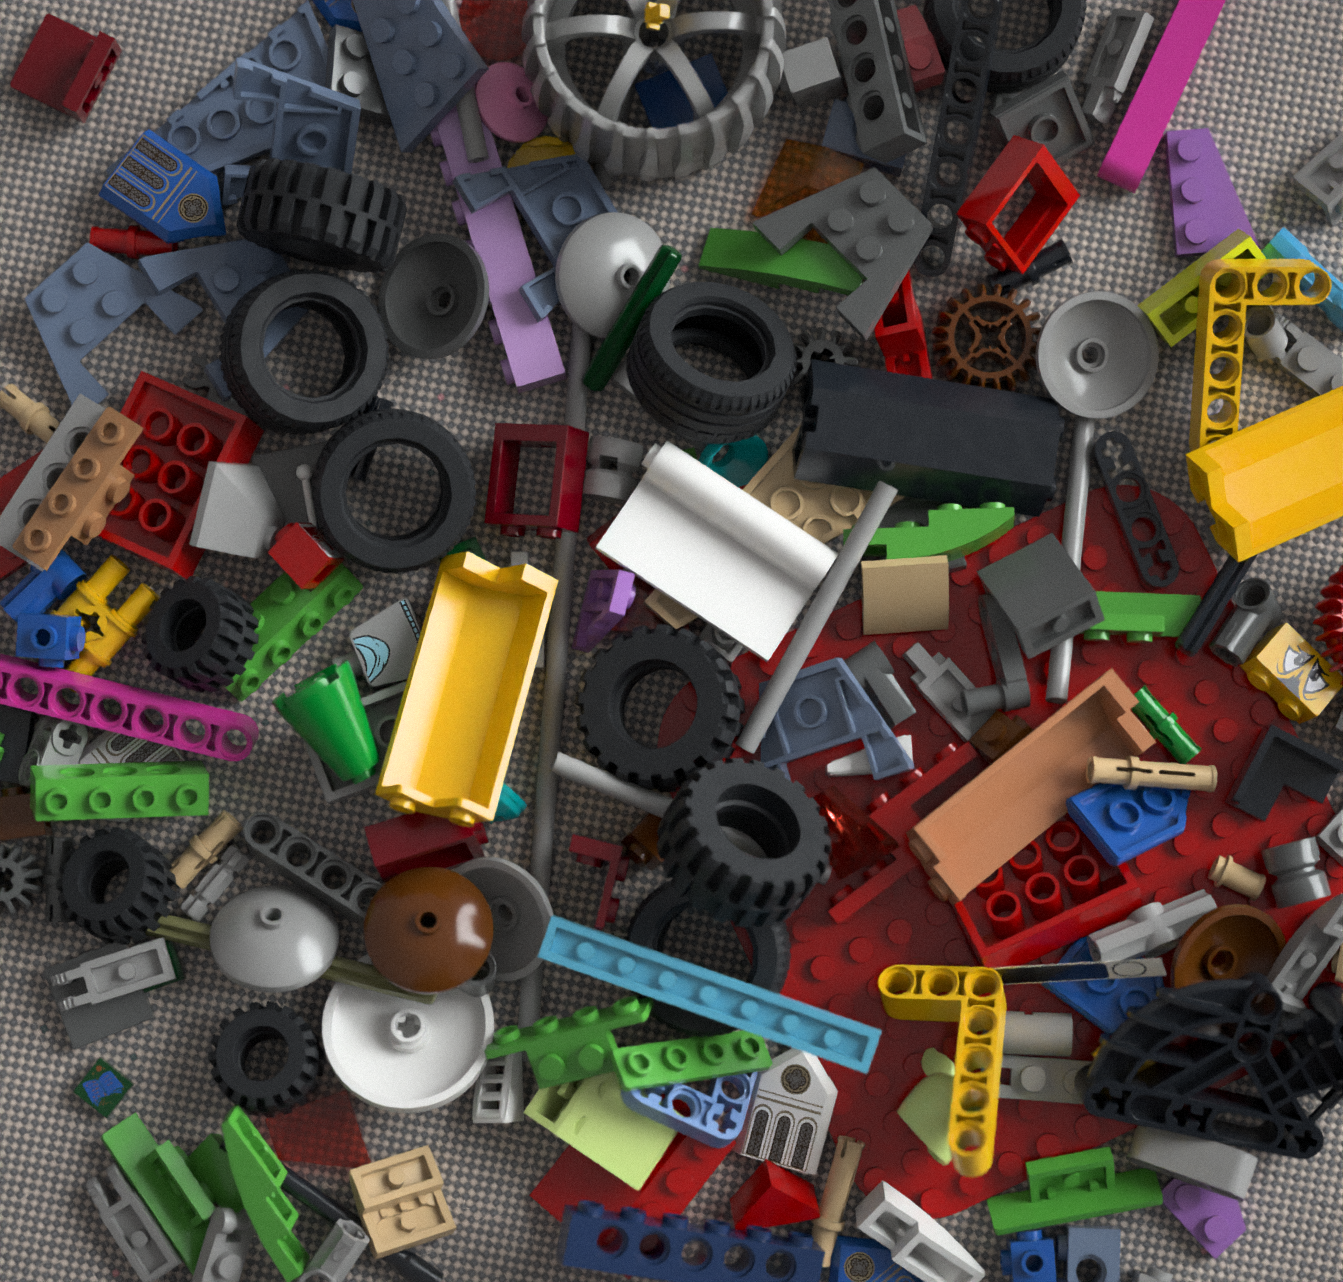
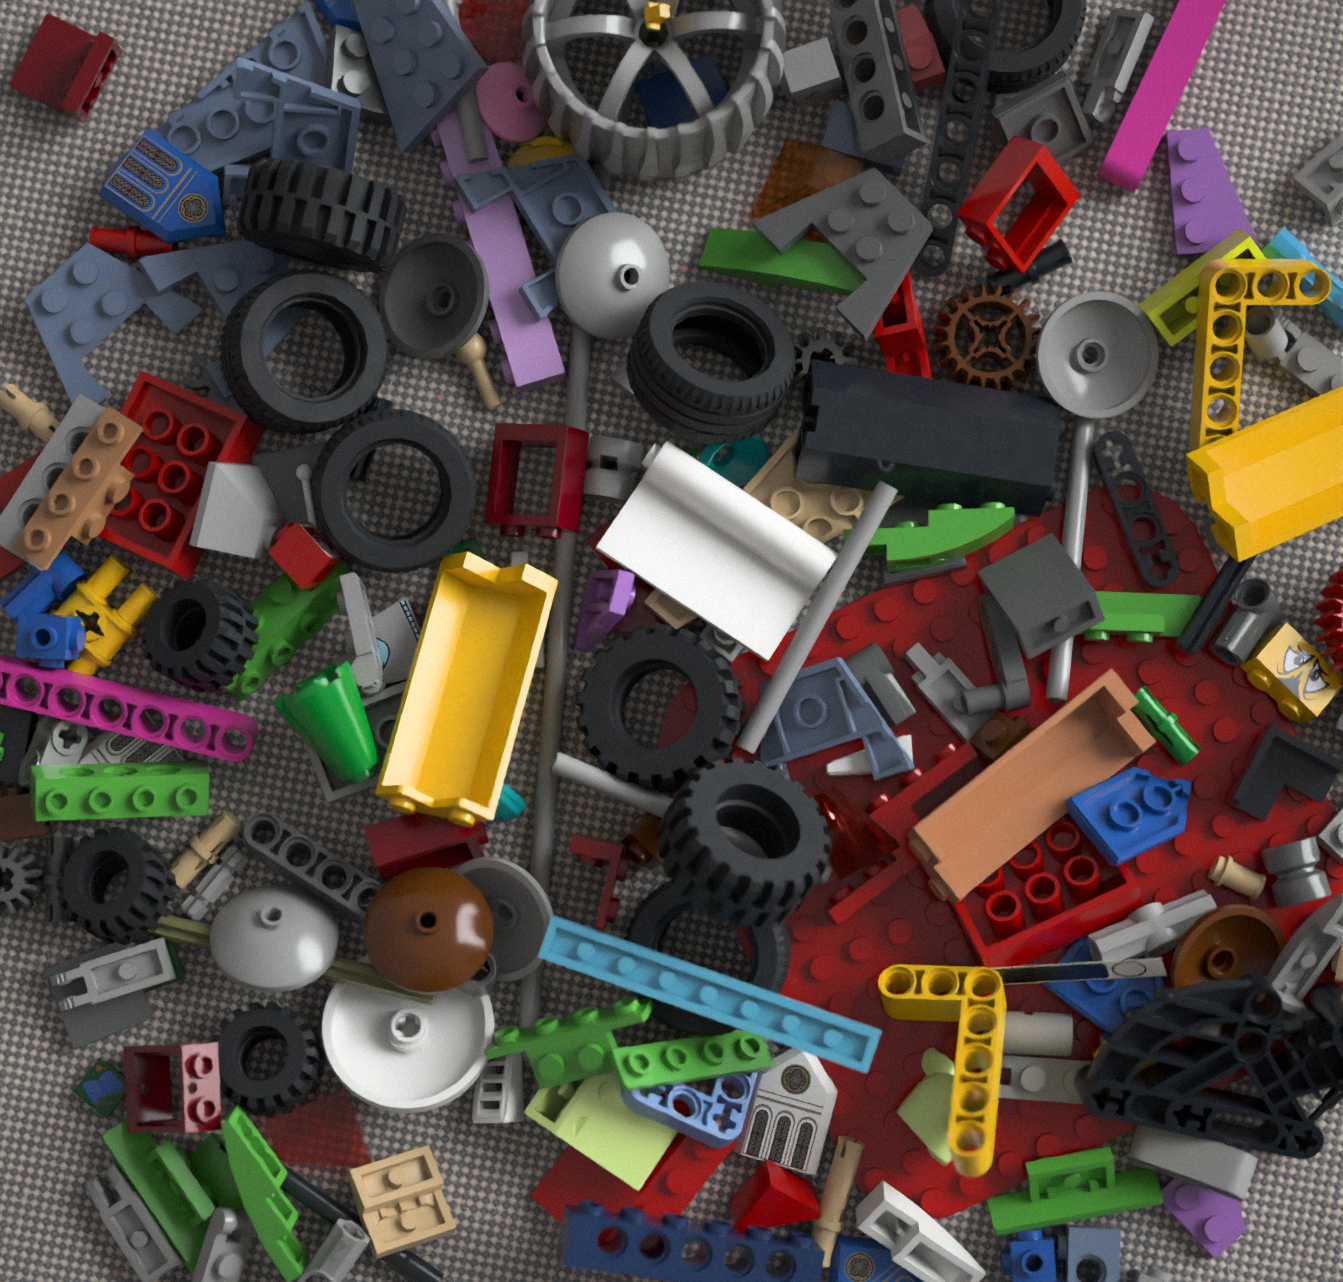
dark green axle [582,245,682,392] -> none
tan slope [861,555,949,635] -> none
tan pin [1086,756,1217,792] -> none
none -> dark red window [124,1042,222,1133]
none -> light grey hinge [336,572,385,697]
none -> tan bar [454,333,502,409]

